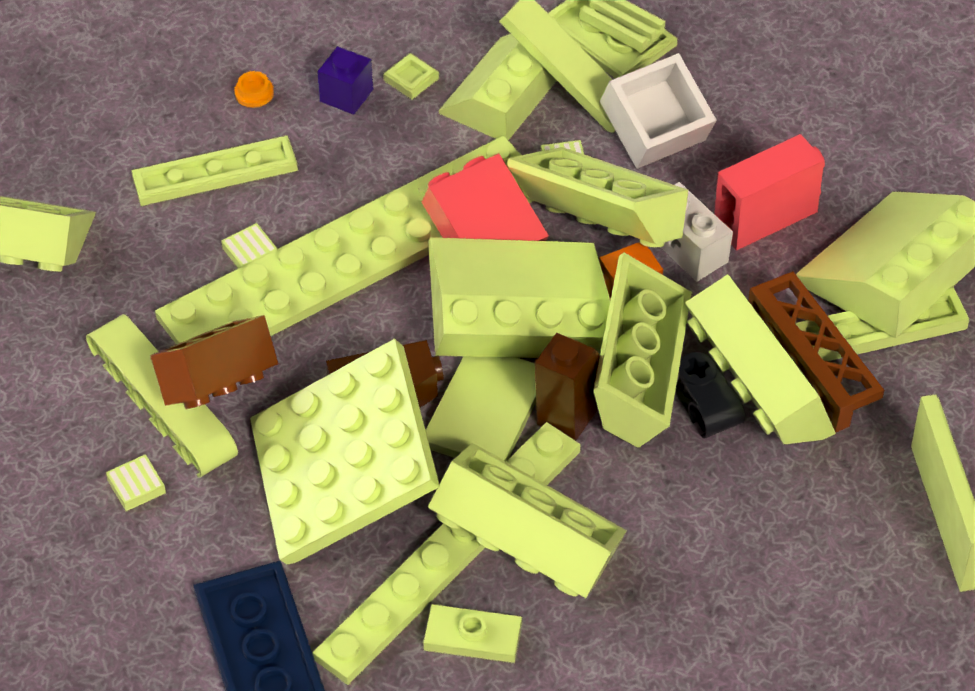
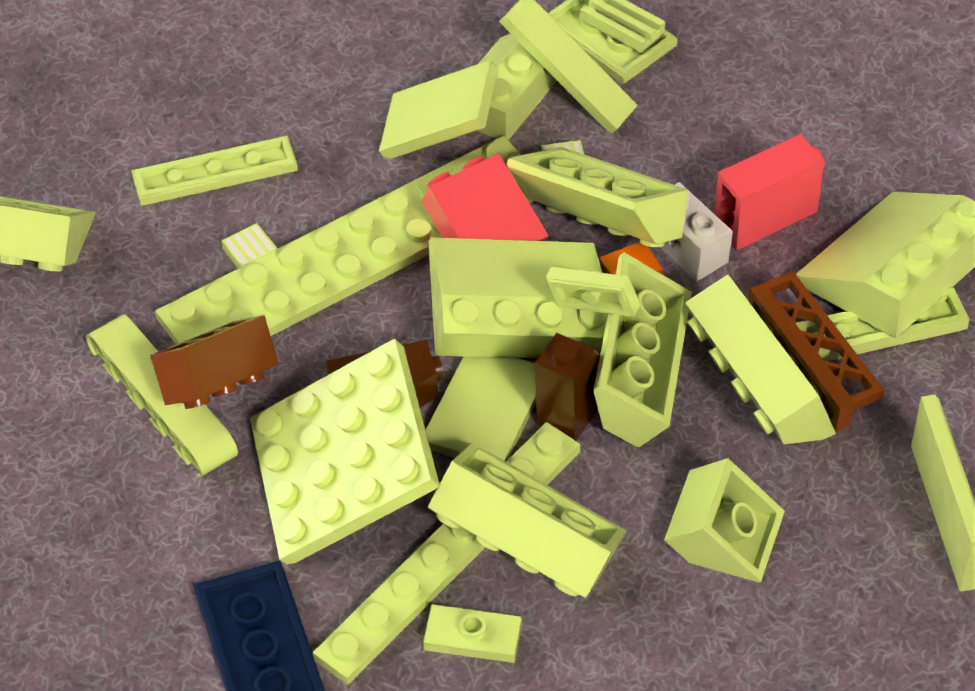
yellowish green tile [106,454,166,511] -> none
light orange plate [234,71,274,108] -> none
dark purple brick [317,46,373,115] -> none
yellowish green tile [383,53,439,99] -> none
white piece [600,53,717,169] -> none
black piece [675,352,745,438] -> none
none -> yellowish green tile [379,60,498,158]
none -> yellowish green plate [545,266,641,316]
none -> yellowish green slope [664,458,785,582]

